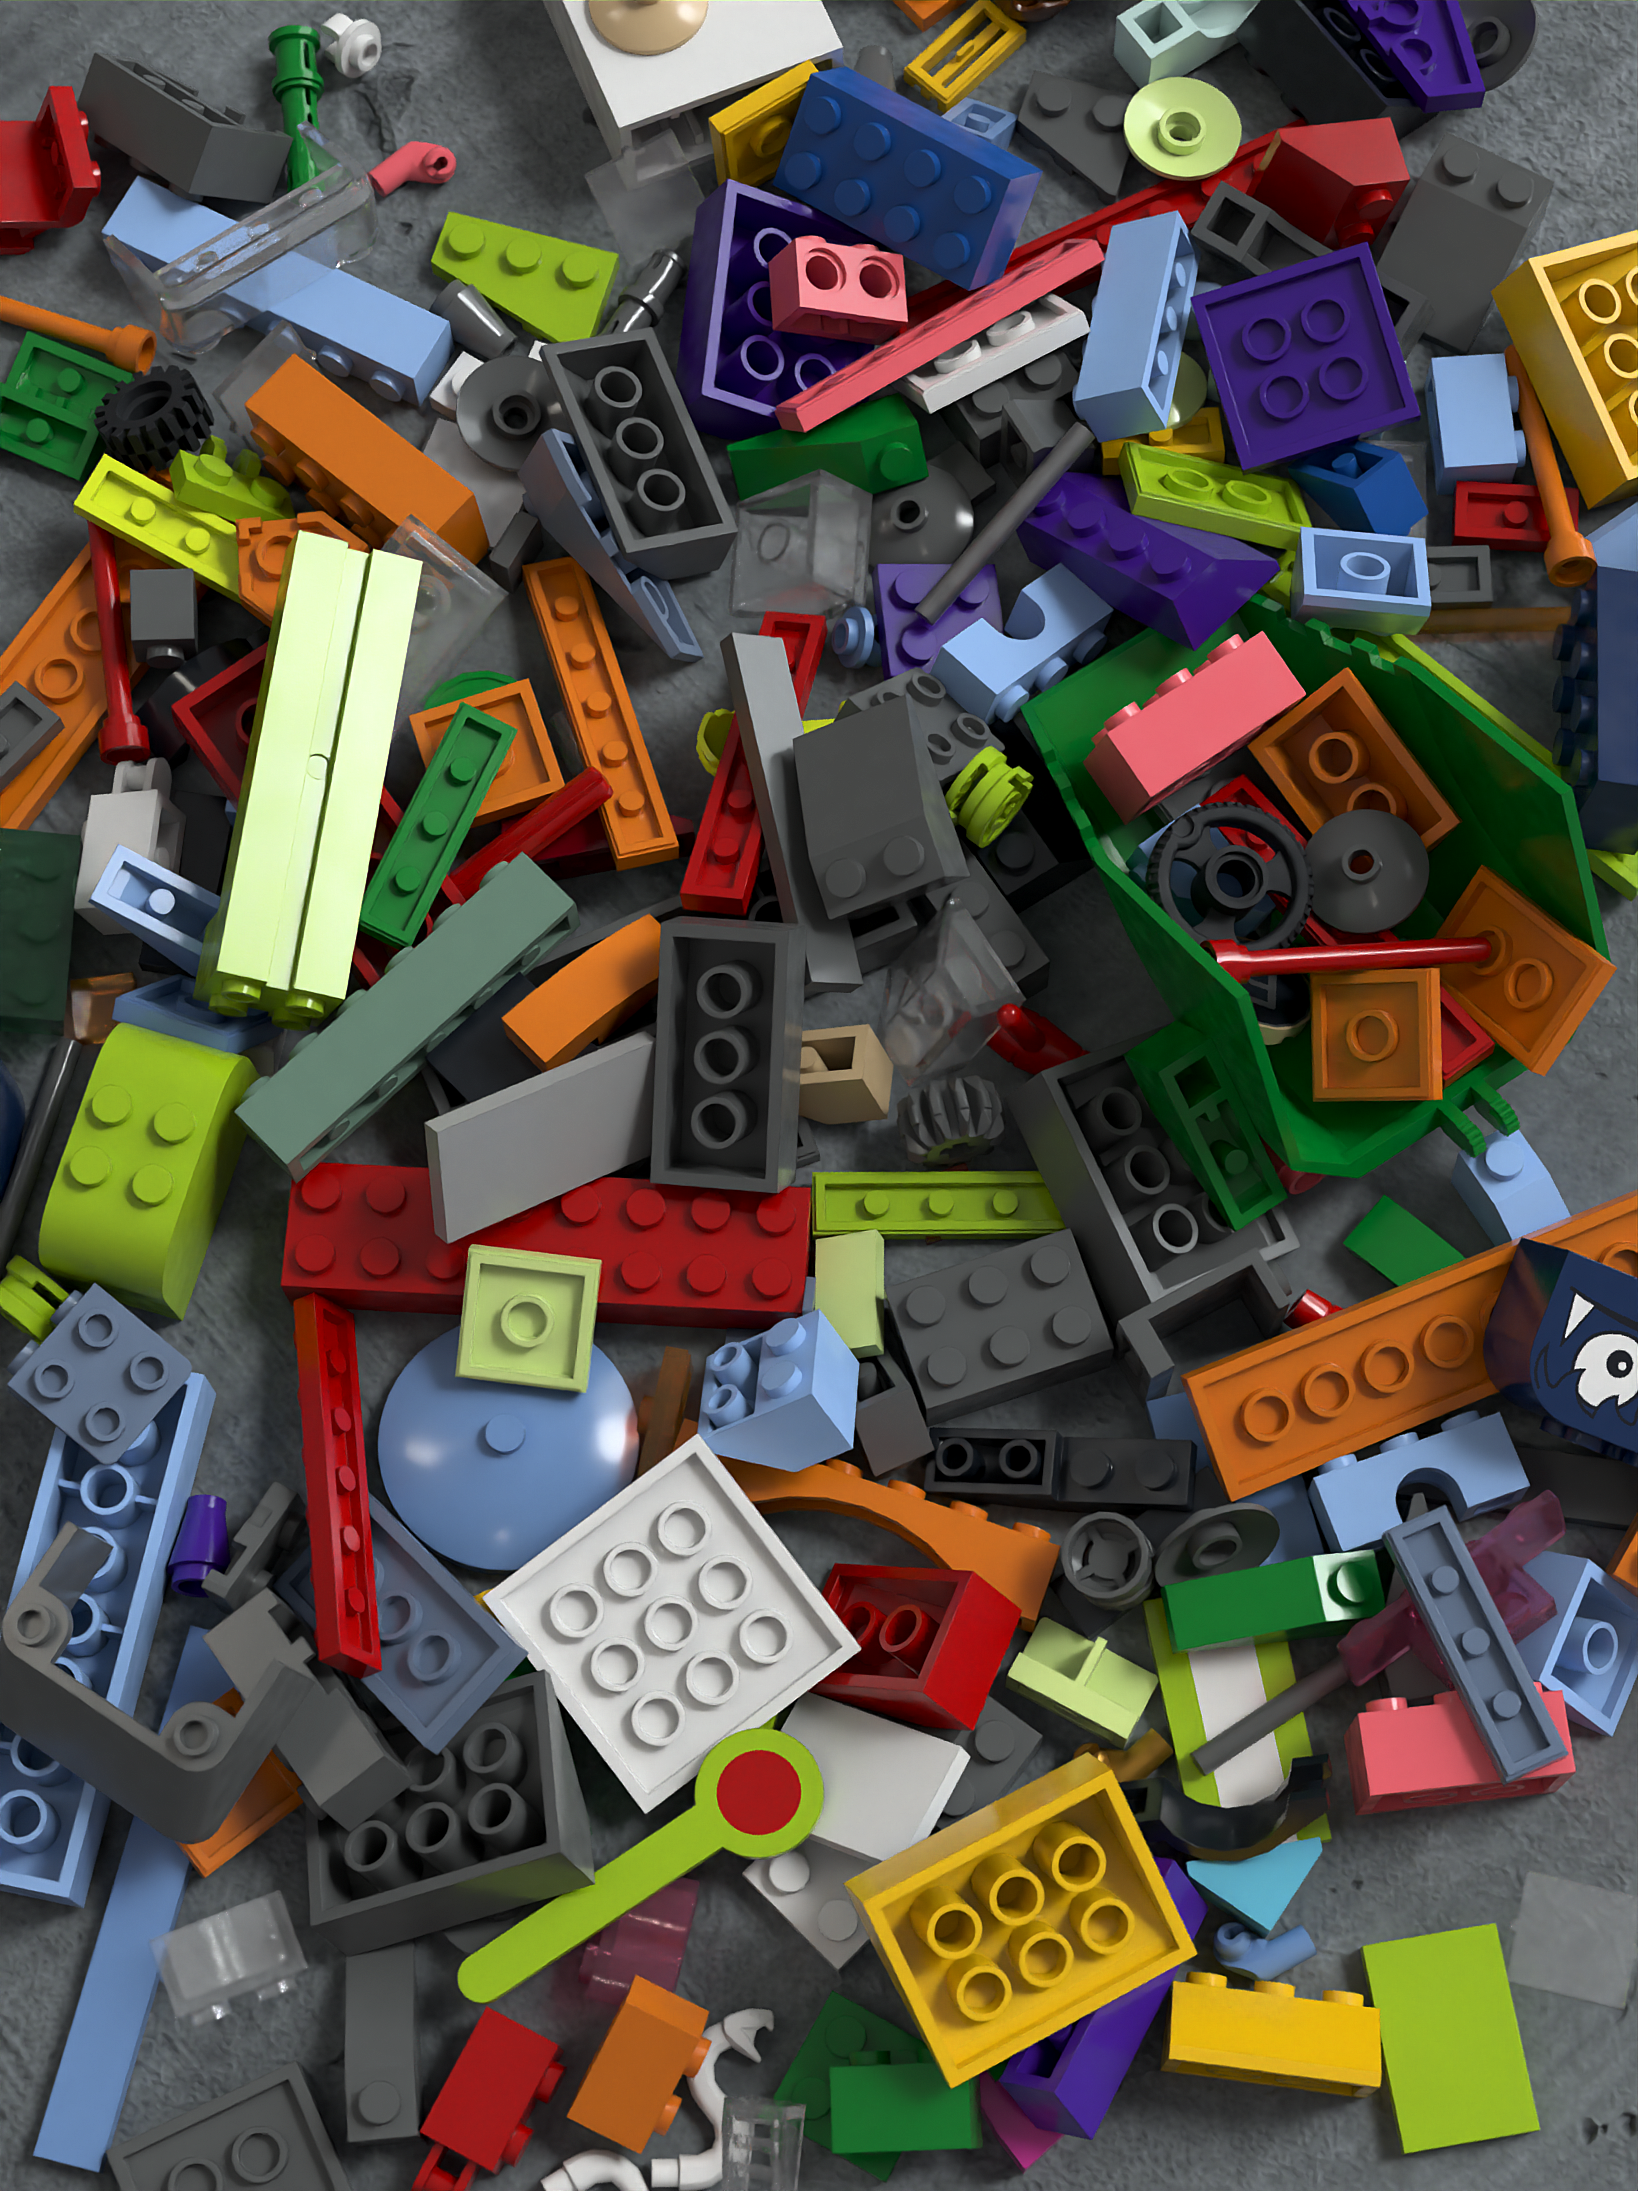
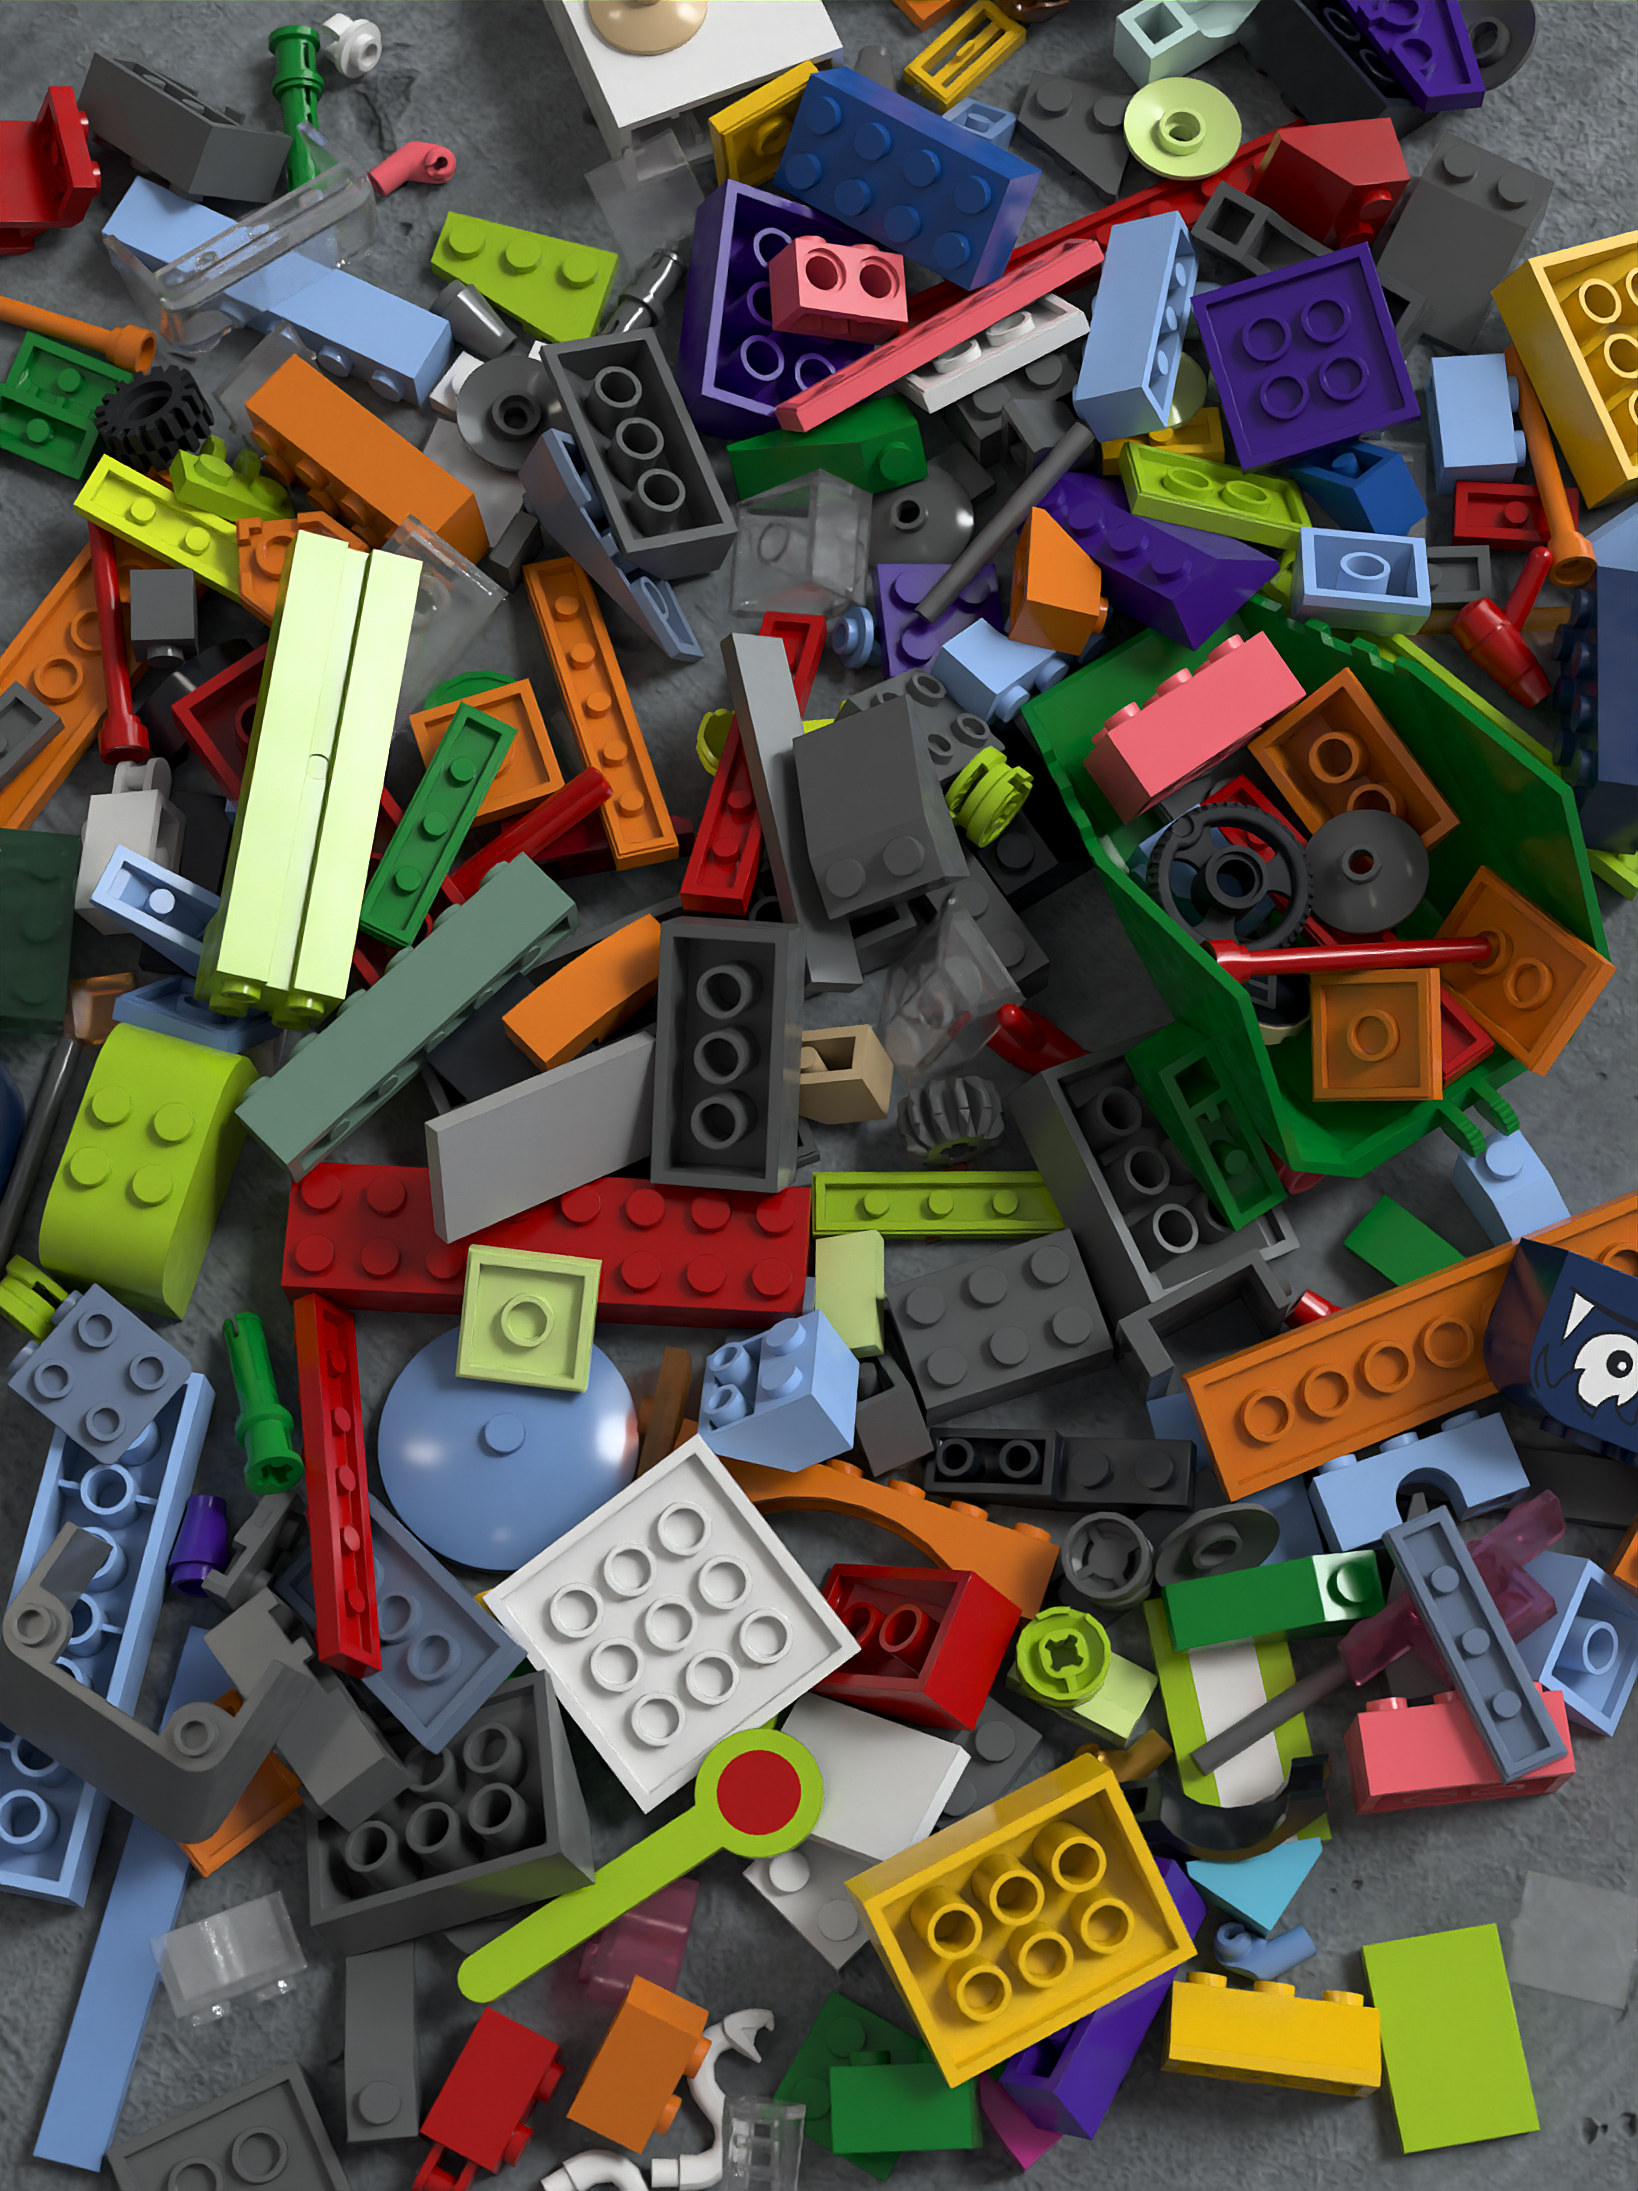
none -> green pin [222,1312,304,1495]
none -> orange slope [1008,506,1109,656]
none -> lime wheel [1015,1606,1111,1709]
none -> red piece [1449,546,1554,710]

